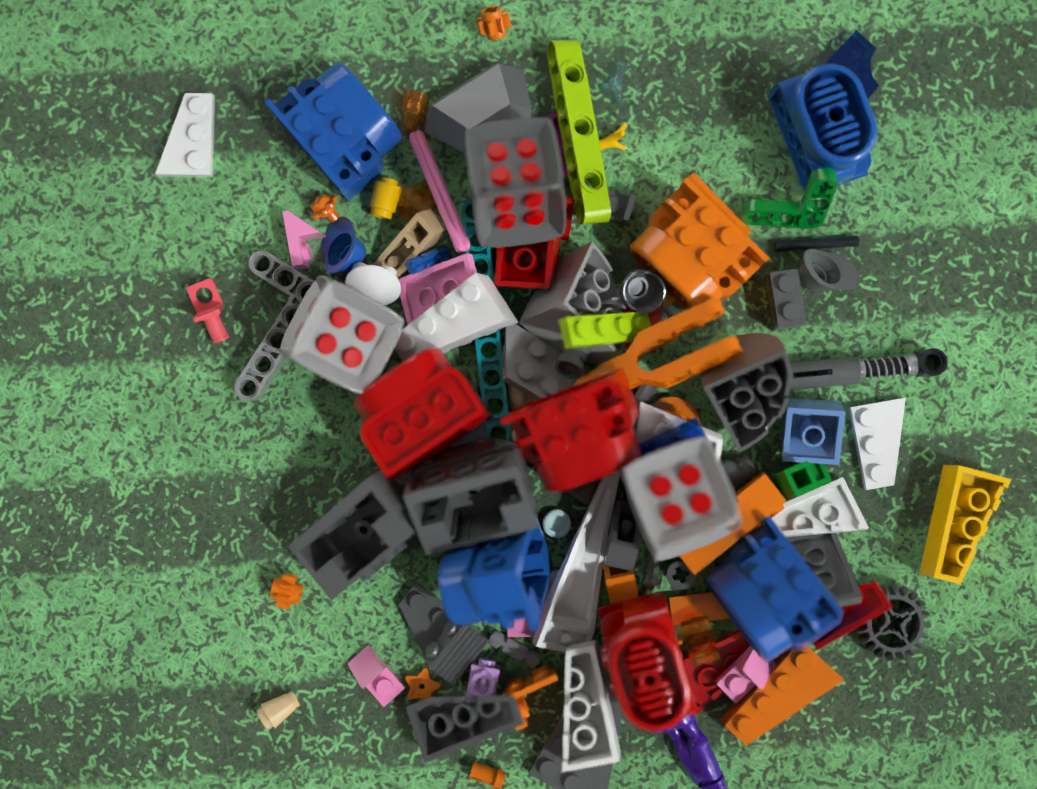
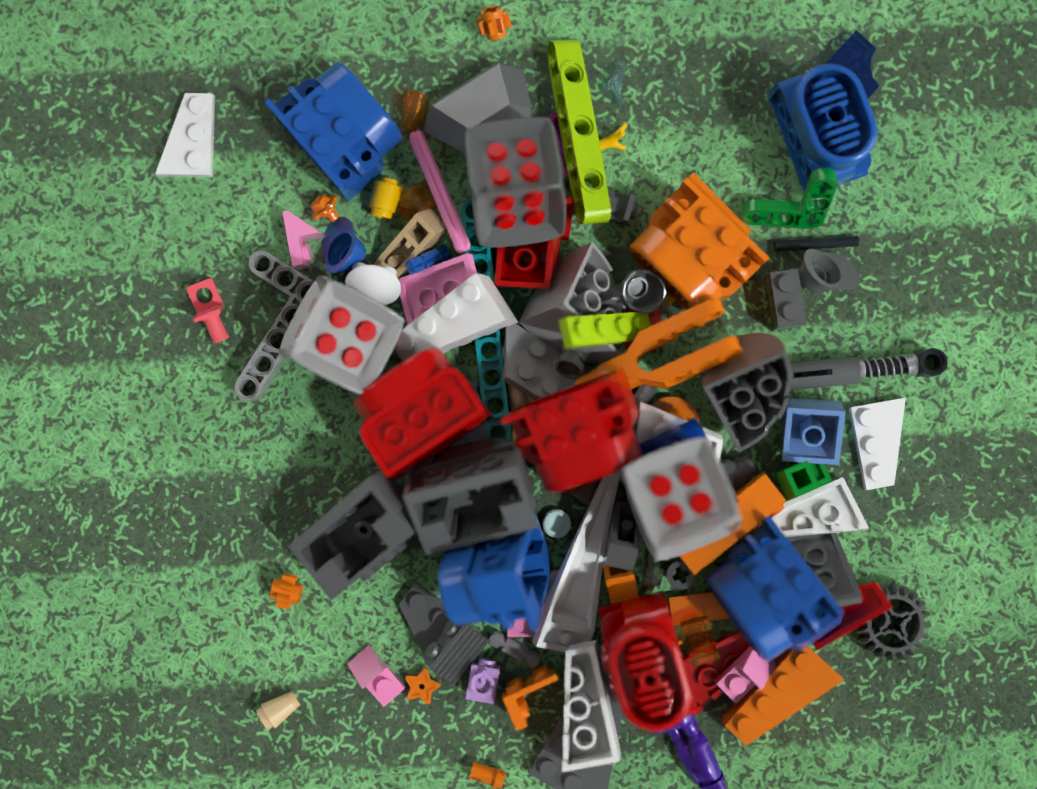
dark grey wedge [406,695,524,763] -> none
yellow wedge [919,465,1012,584] -> none

